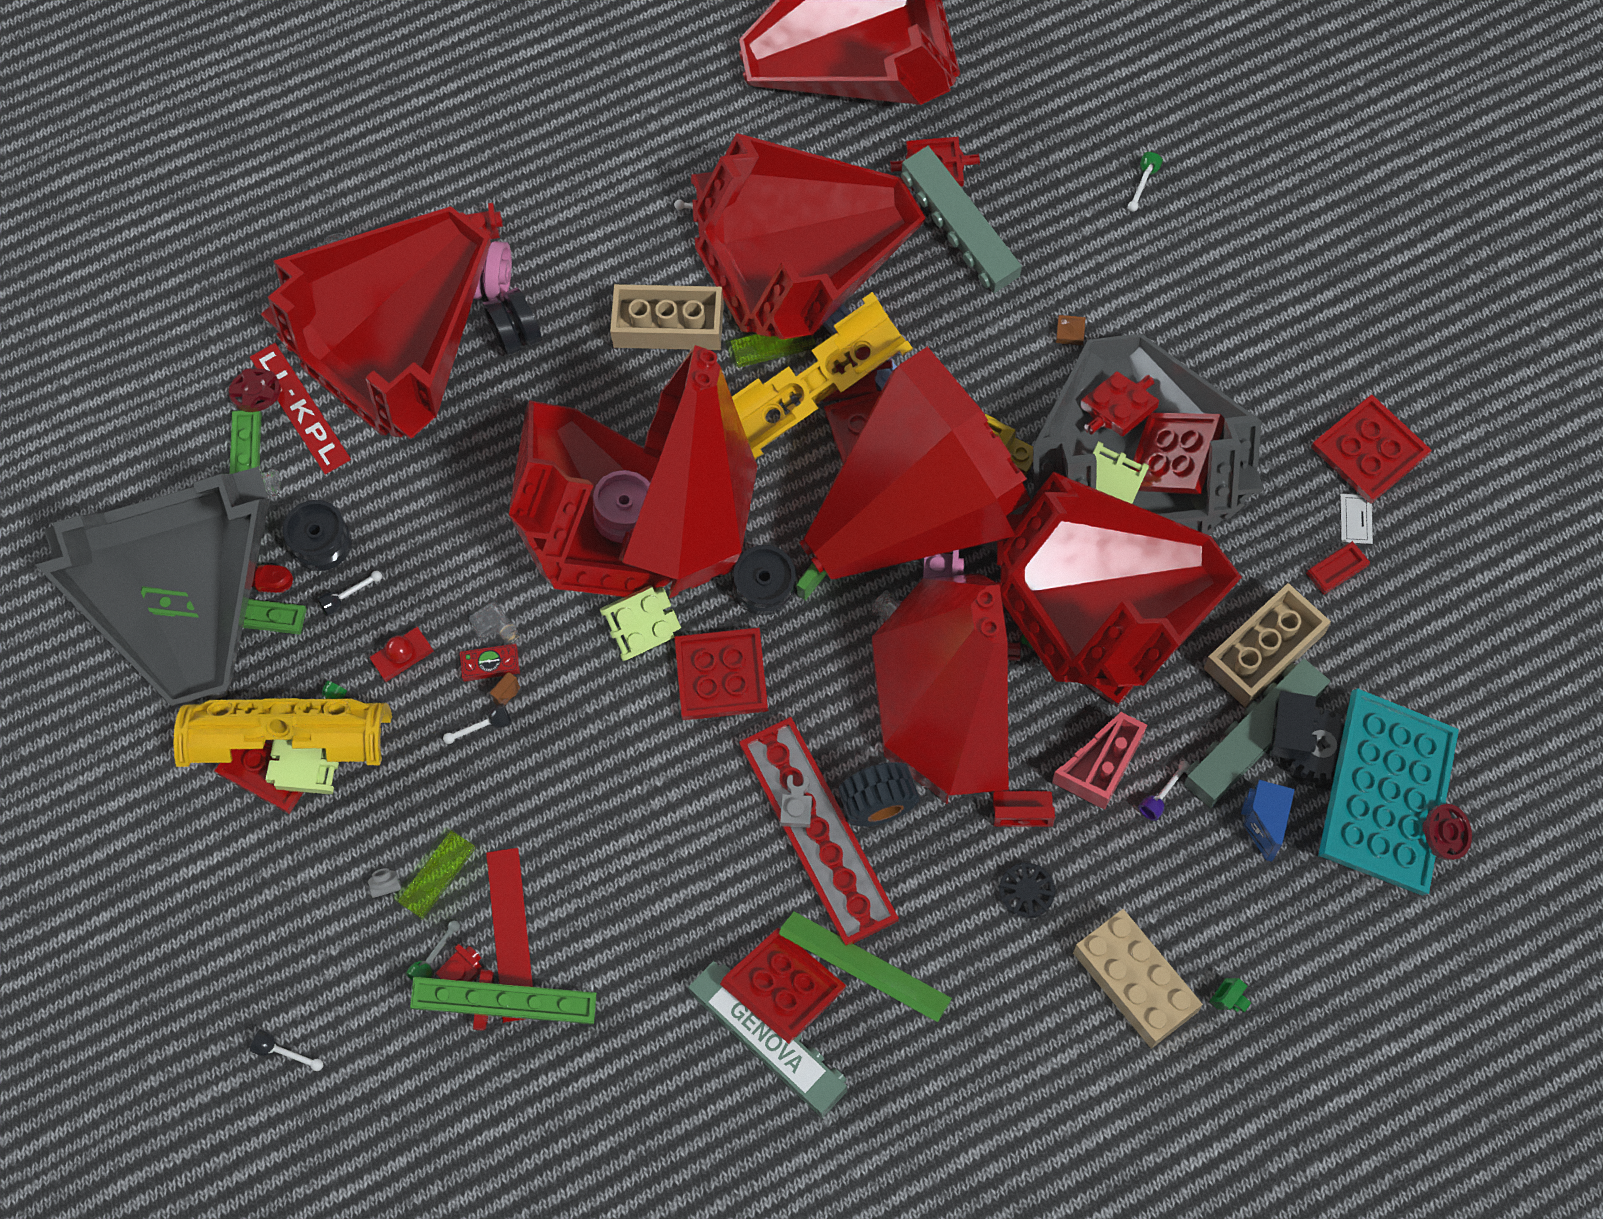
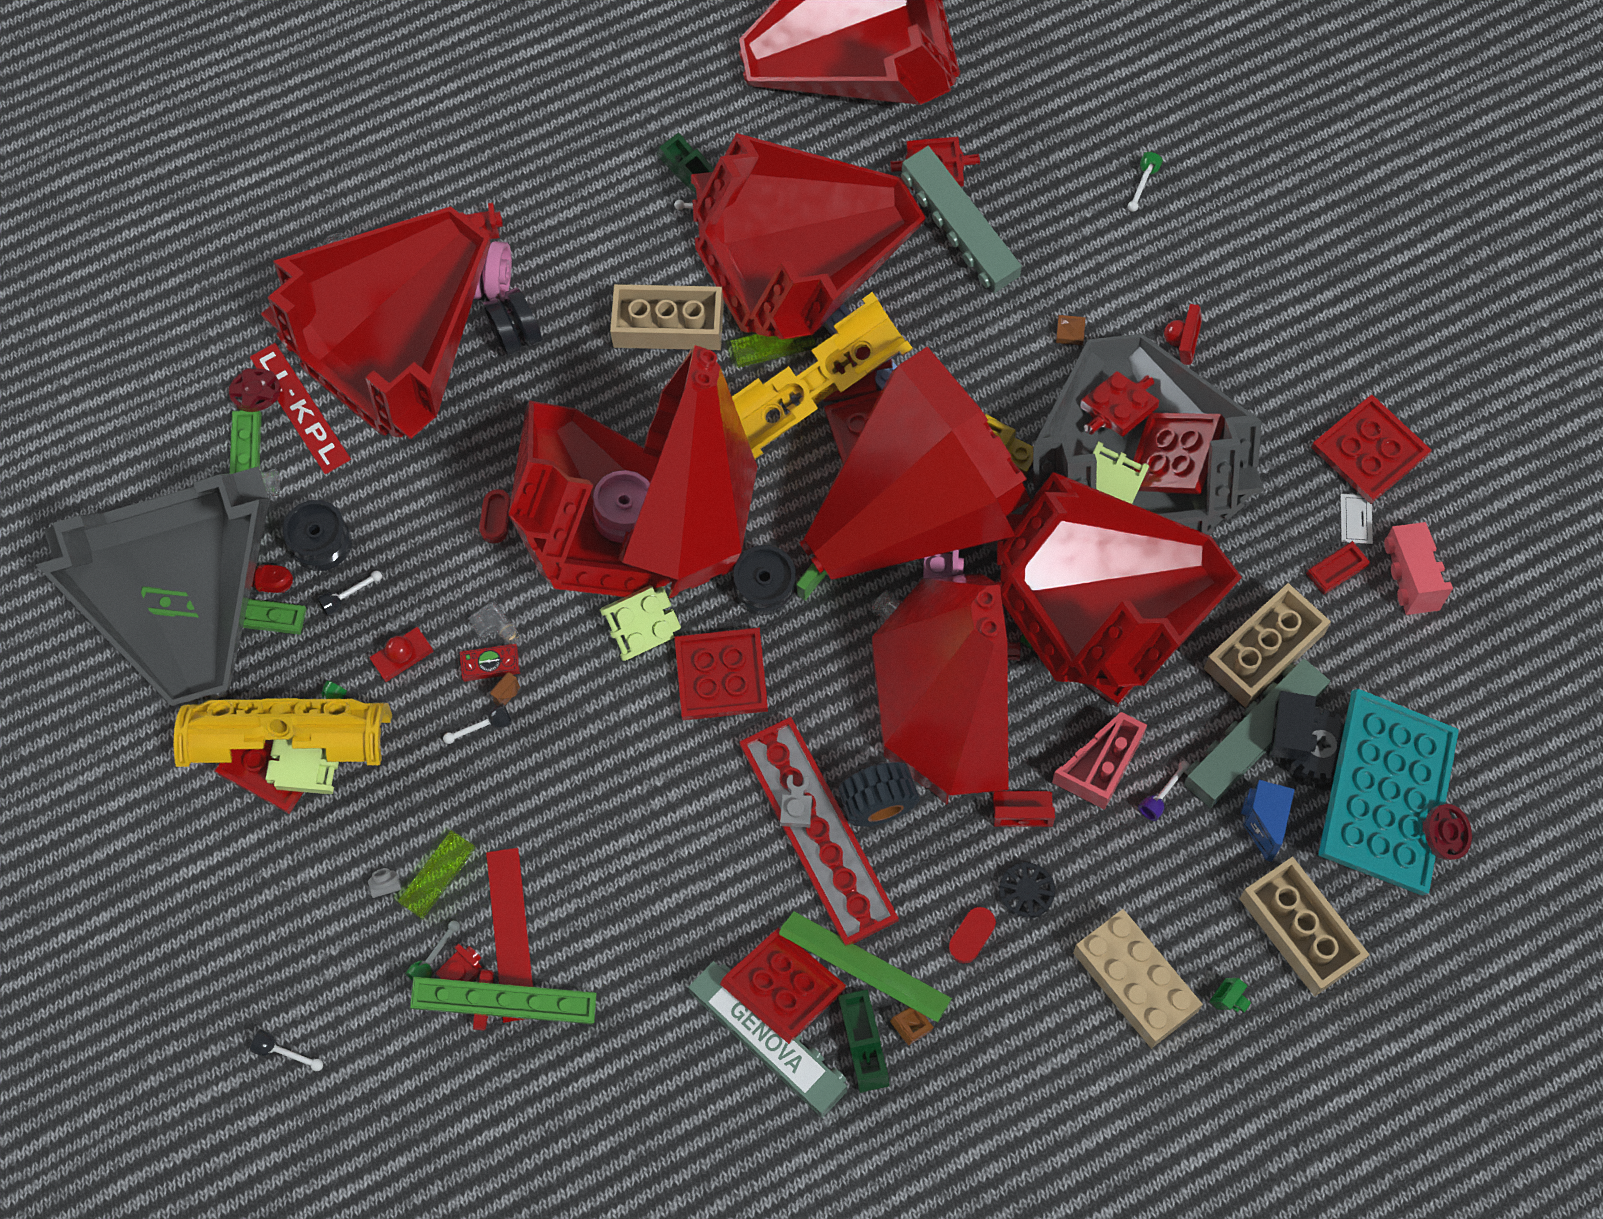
none -> red tile [479,489,511,543]
none -> dark green slope [656,132,714,195]
none -> dark green slope [838,989,890,1093]
none -> dark orange tile [890,1007,934,1046]
none -> red tile [949,907,996,964]
none -> red tile [1164,304,1202,365]
none -> tan brick [1239,857,1370,997]
none -> coral wedge [1384,522,1453,615]

